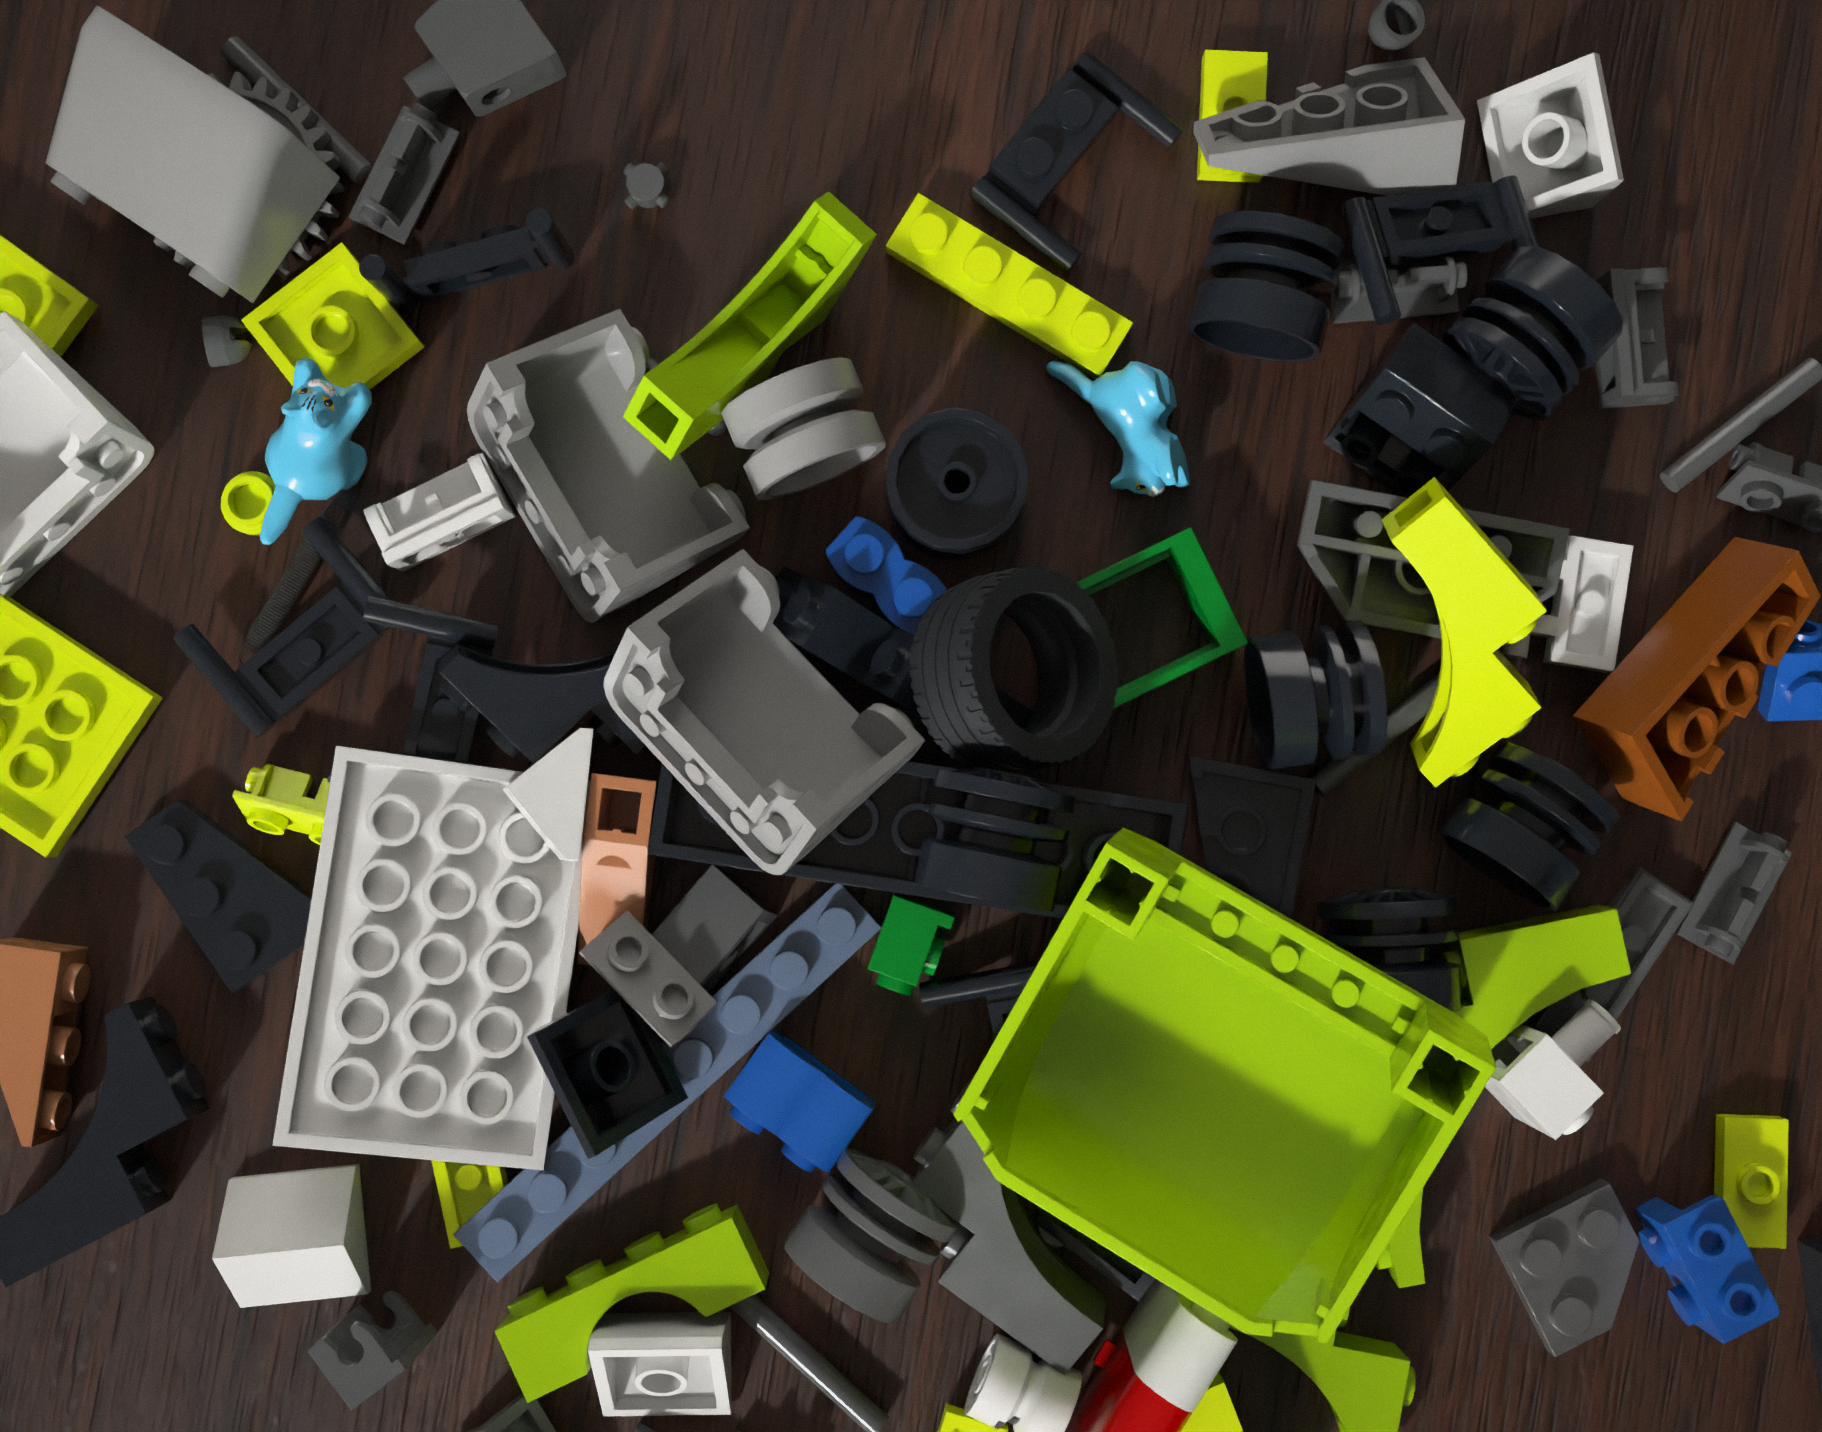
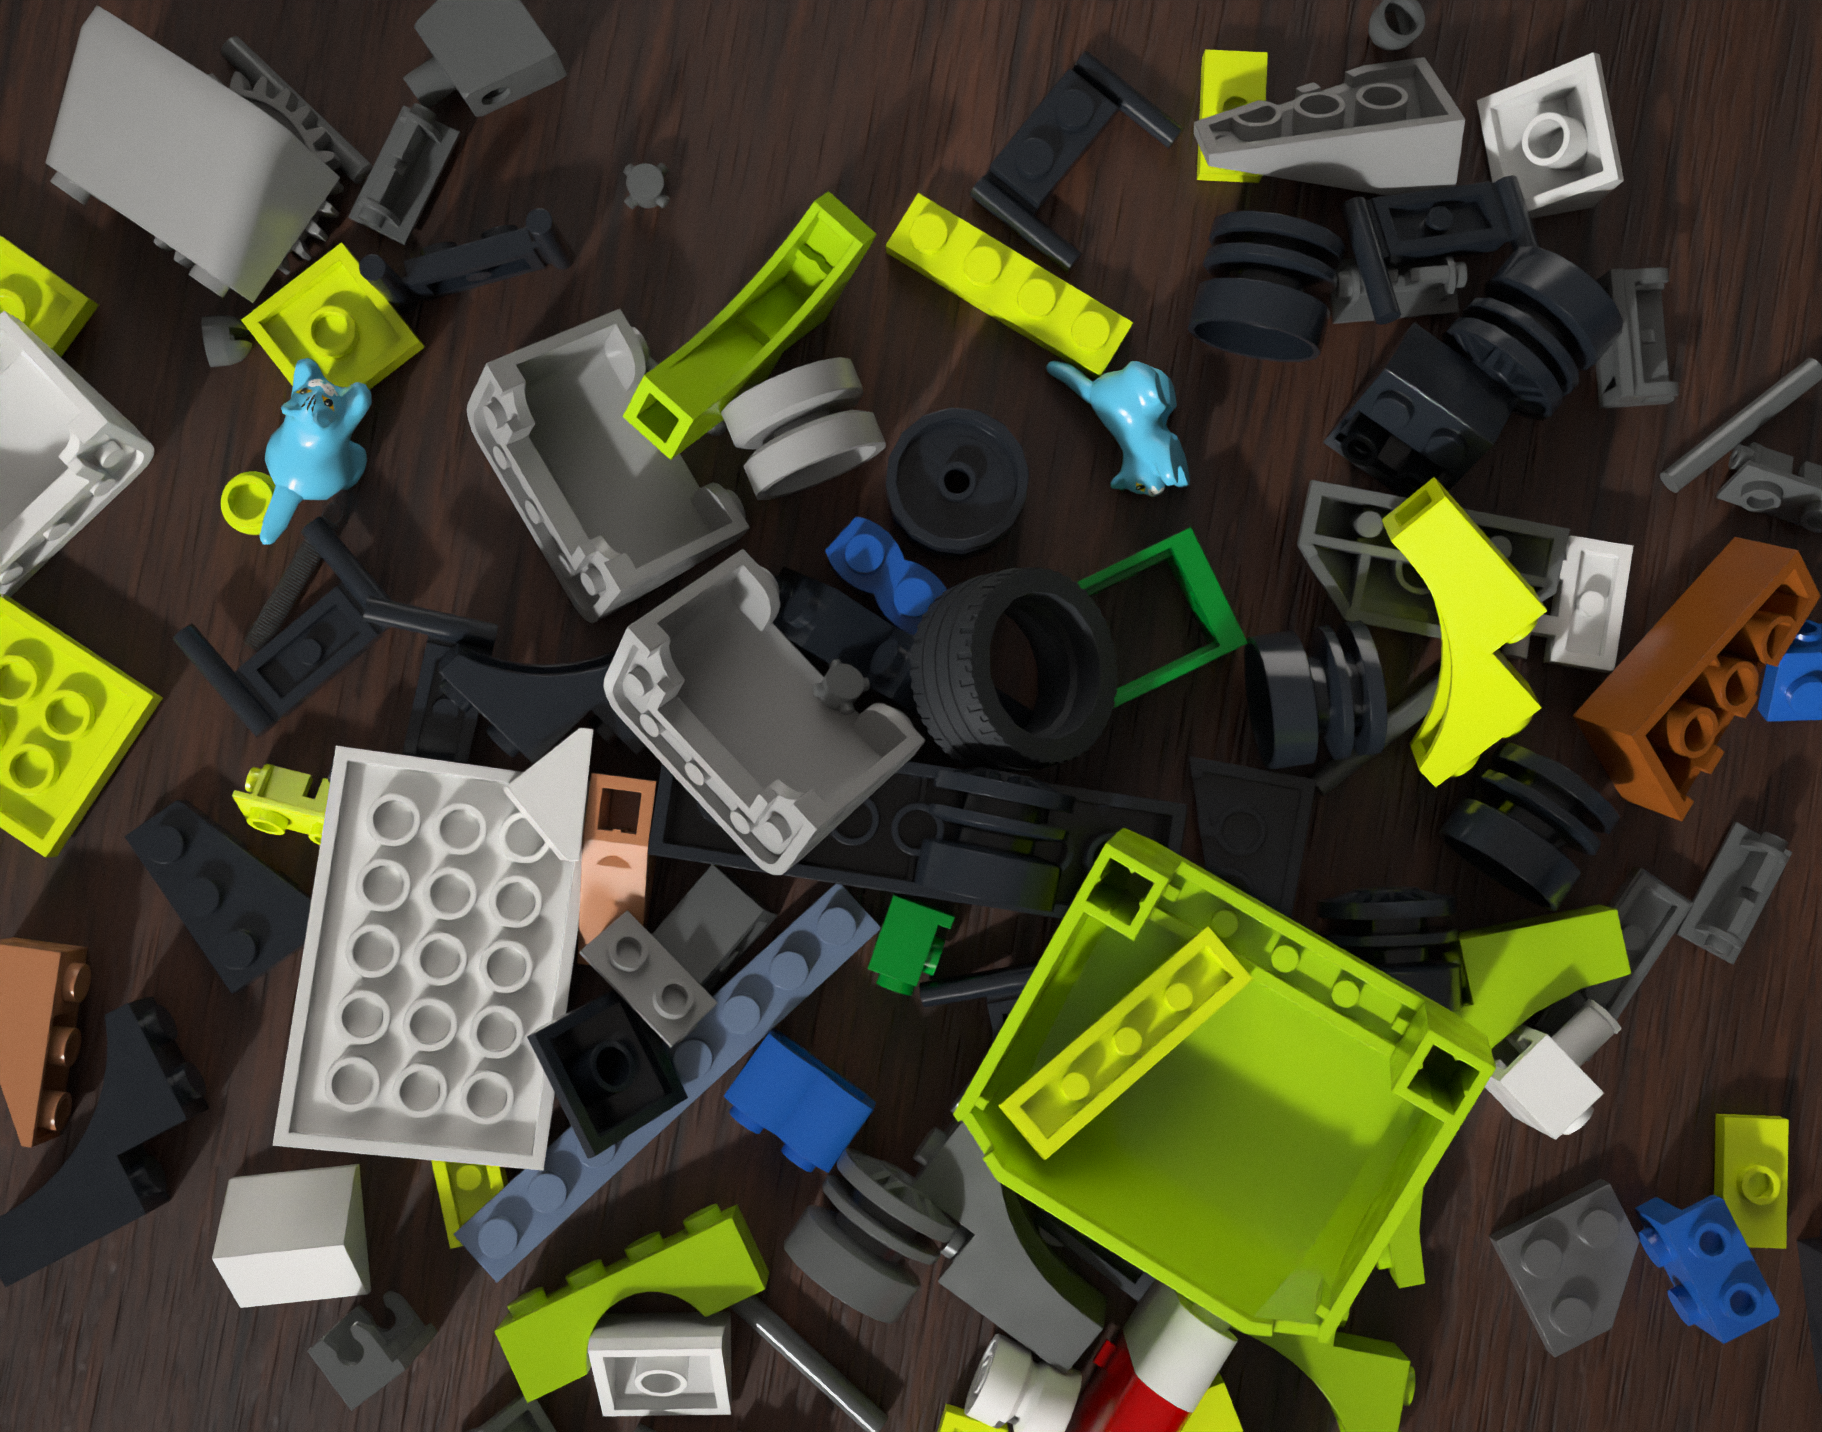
white hinge [363,453,516,572] -> none
none -> dark grey piece [813,659,870,715]
none -> neon yellow plate [998,926,1253,1160]

